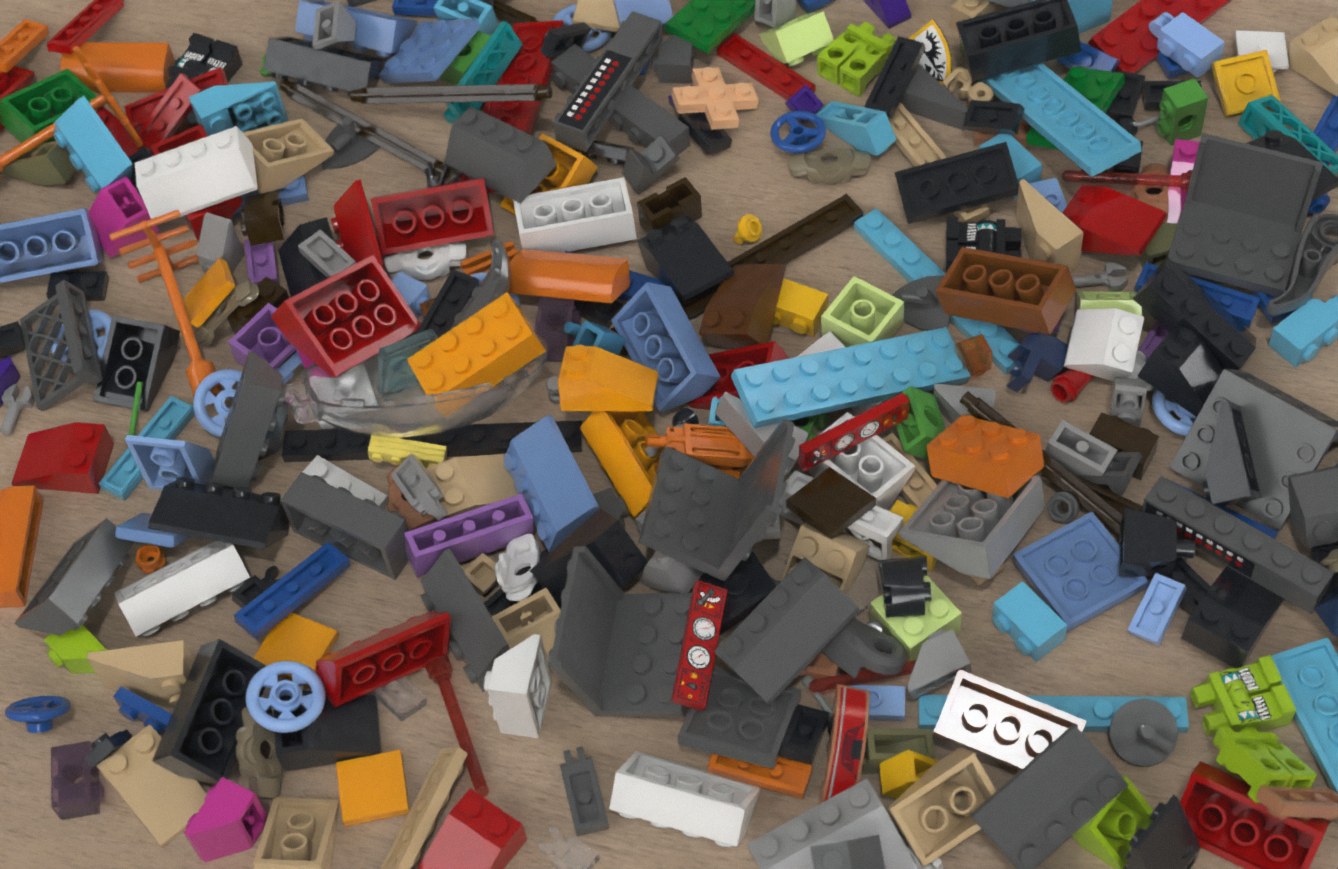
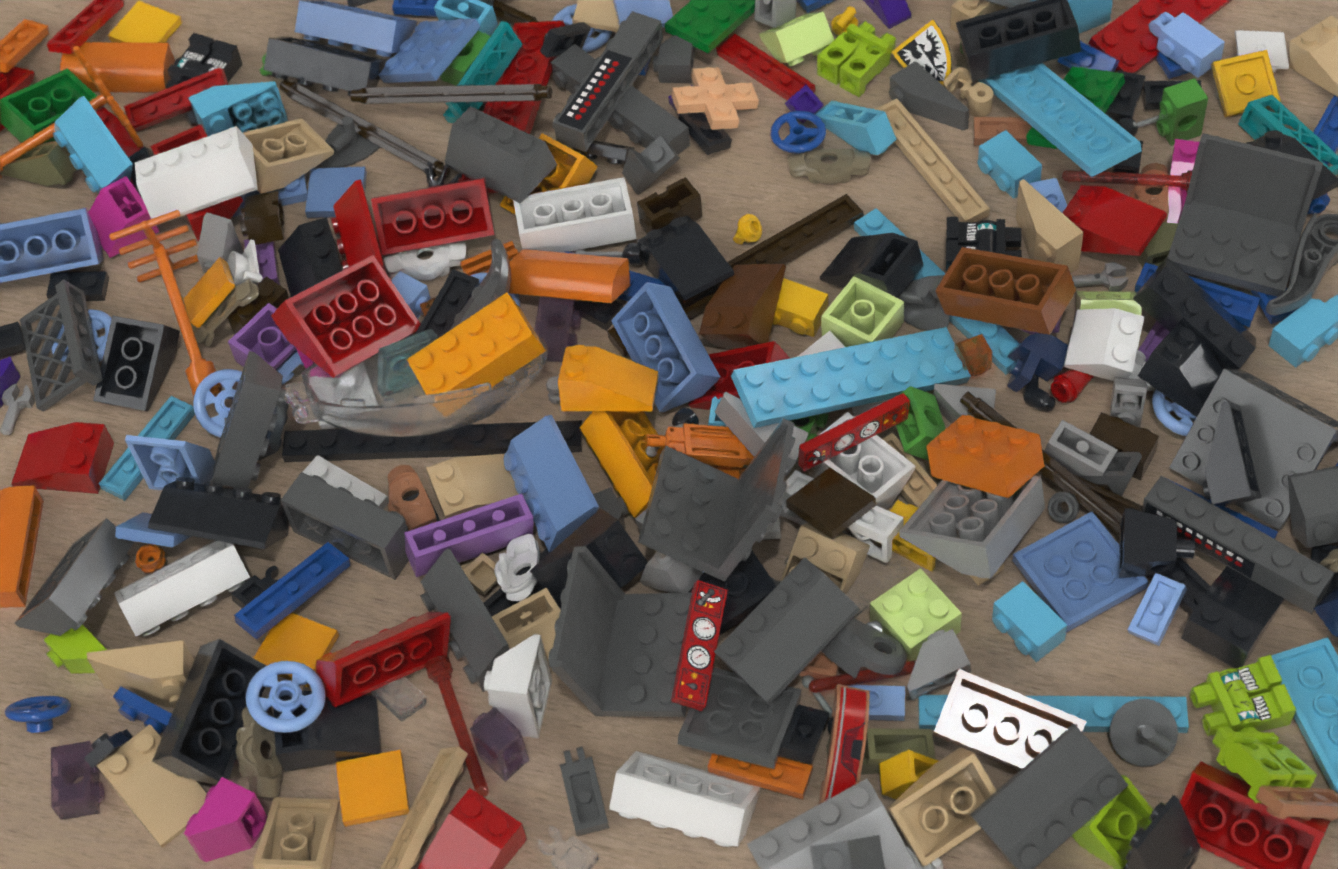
bright green piece [124,382,143,442] -> none
red plate [137,73,204,154] -> none
light grey plate [298,229,356,278] -> none
light grey slope [312,1,356,50] -> none
light yellow piece [368,434,447,468] -> none
light grey hinge [390,453,448,521] -> none
dark azure brick [564,320,626,355] -> none
black plate [865,36,926,119] -> none
black cylinder [878,557,931,617] -> none
black plate [895,142,1019,224] -> none
black plate [963,100,1025,135] -> none
none -> yellow tile [108,0,182,43]
none -> white hat [227,240,263,286]
none -> medium blue tile [305,167,367,218]
none -> clear purple brick [470,707,529,782]
none -> black hinge [575,243,644,266]
none -> black slope [820,233,924,298]
none -> yellow plate [831,6,858,35]
none -> black arm [1024,374,1056,412]

